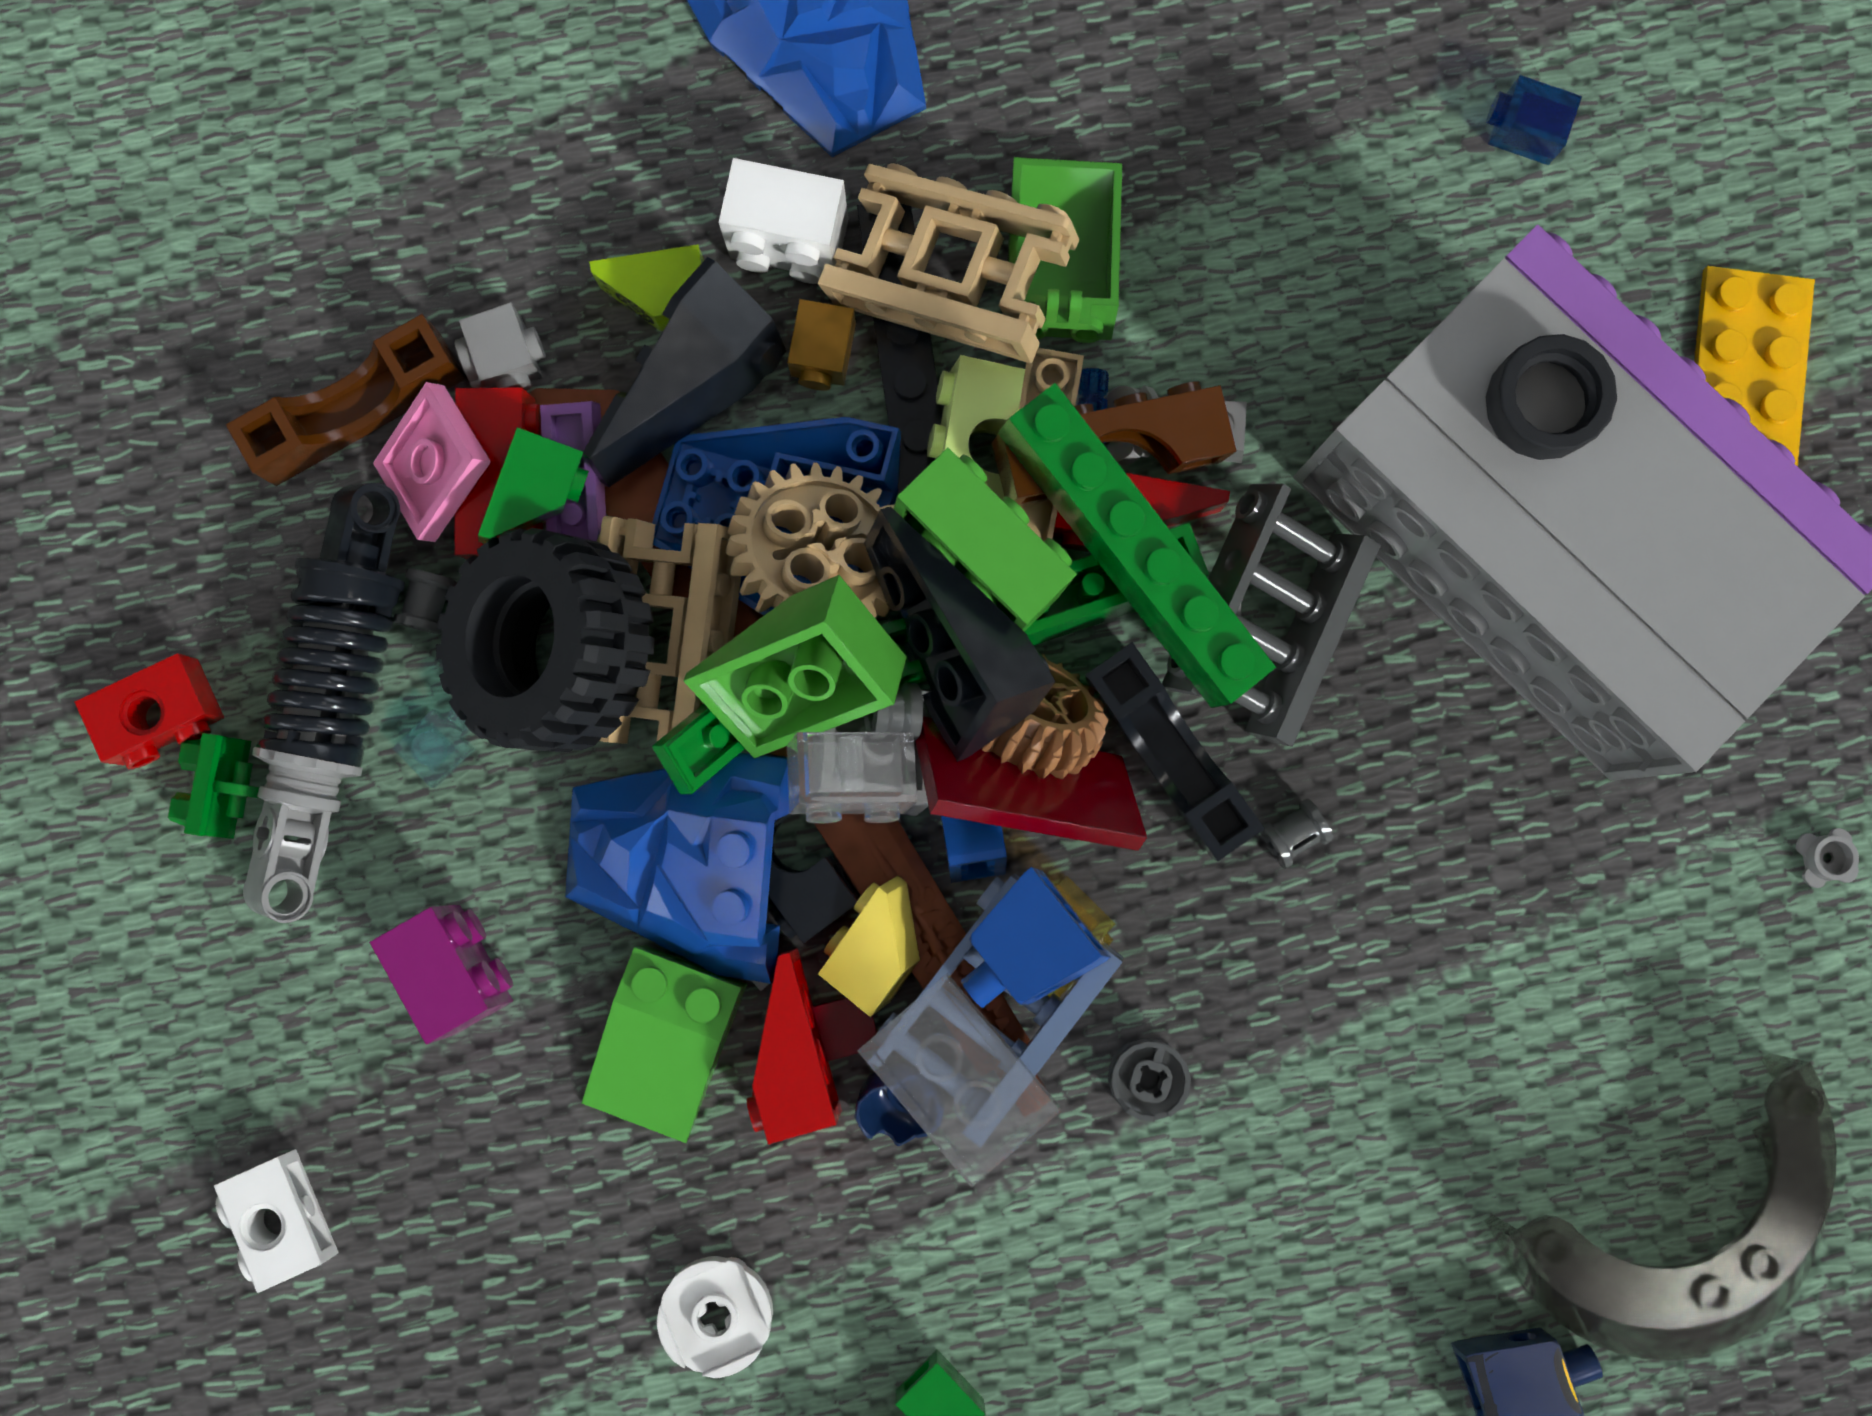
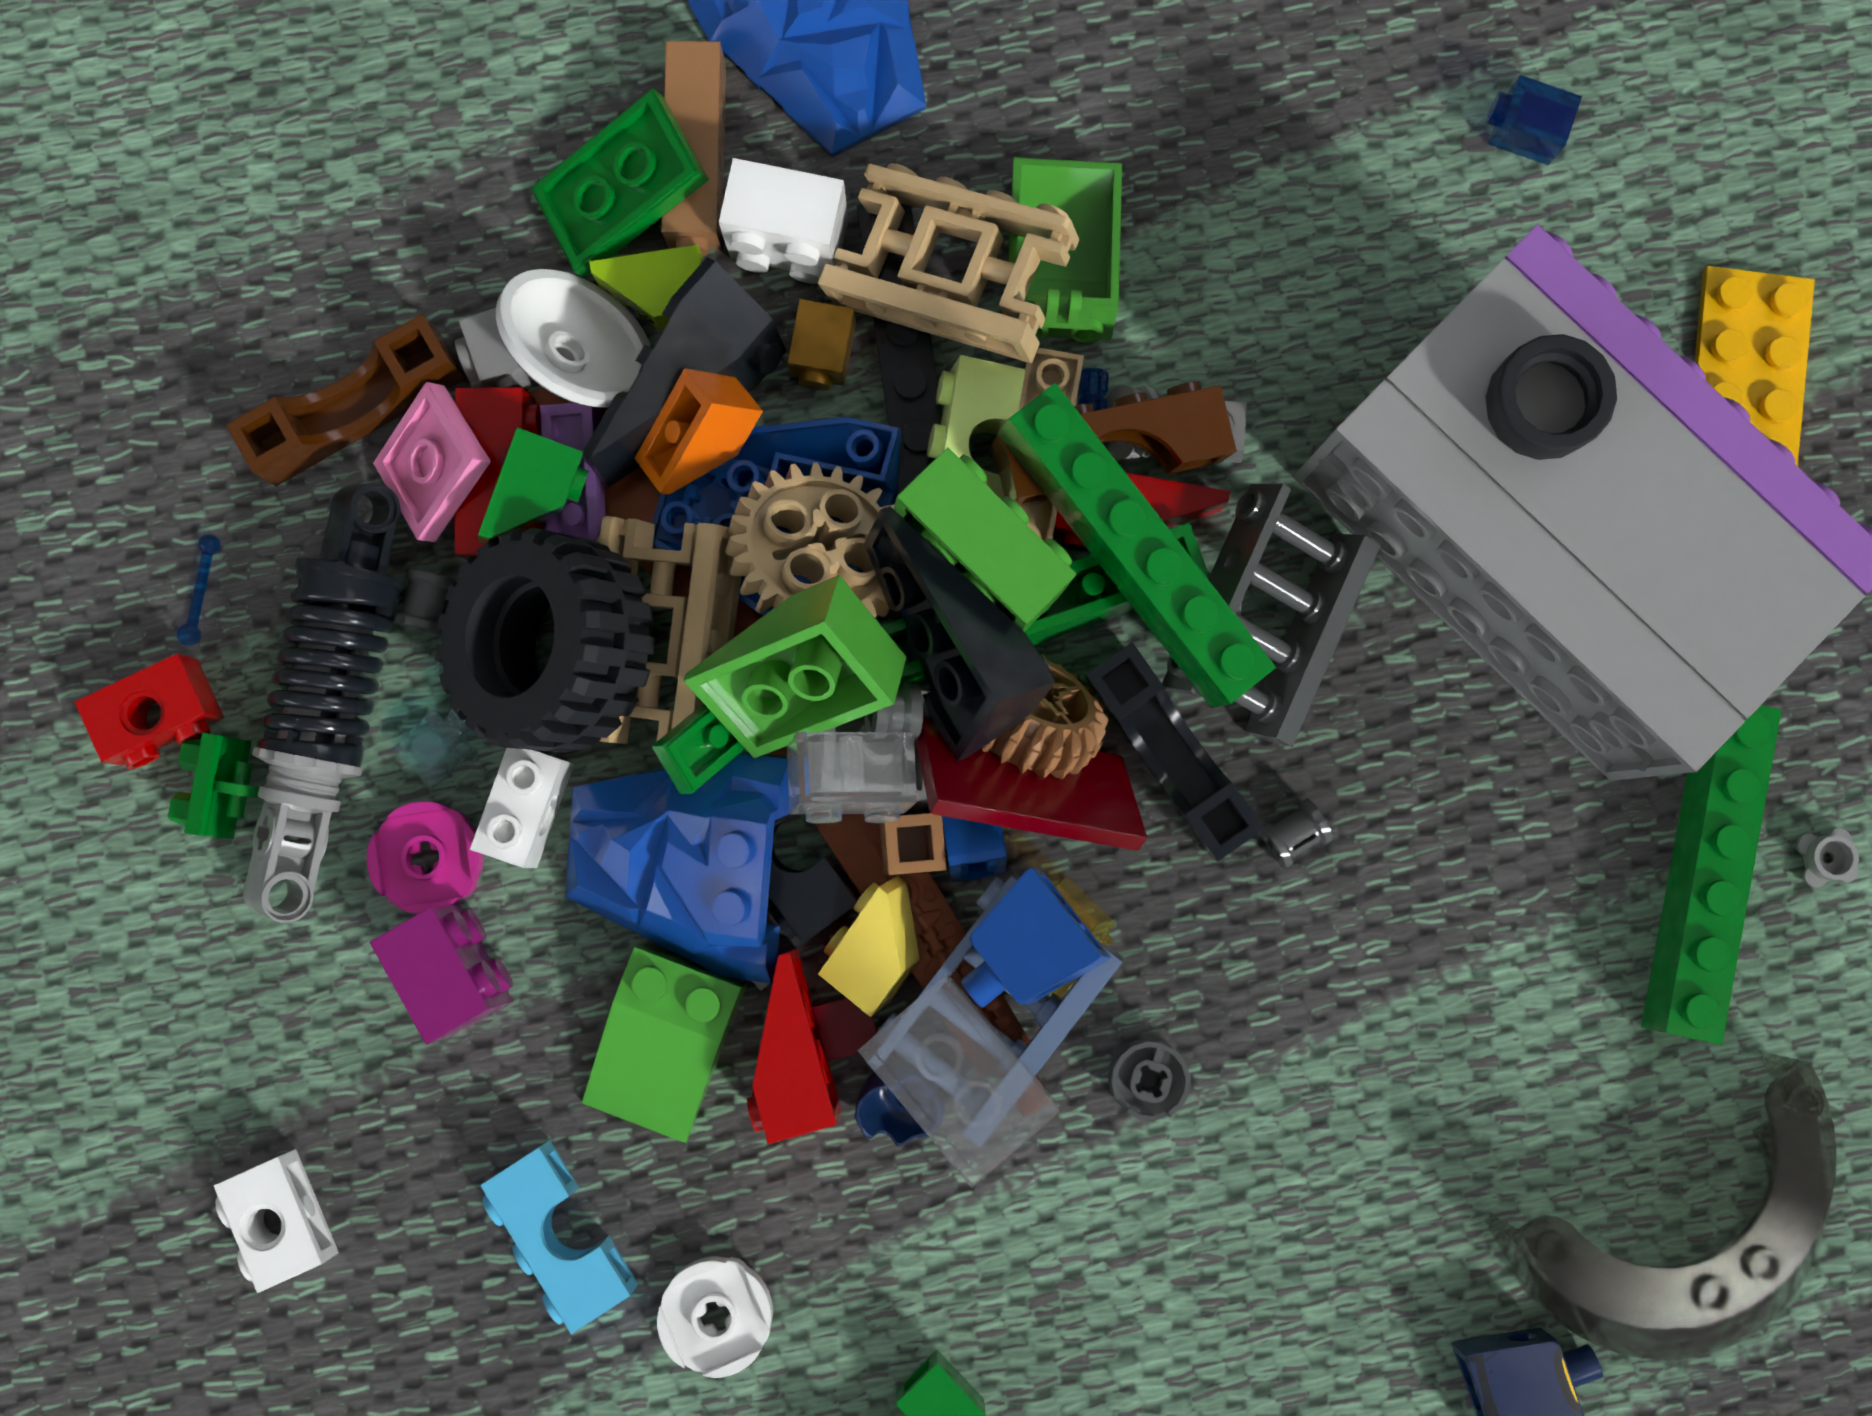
none -> clear blue hinge [177,534,221,646]
none -> dark pink plate [366,801,484,914]
none -> white brick [470,748,574,868]
none -> medium azure arch [480,1140,638,1334]
none -> white dish [496,269,651,408]
none -> green tile [530,88,709,278]
none -> orange slope [634,368,763,495]
none -> medium nougat brick [661,41,726,257]
none -> medium nougat brick [879,813,946,875]
none -> green brick [1641,705,1782,1045]

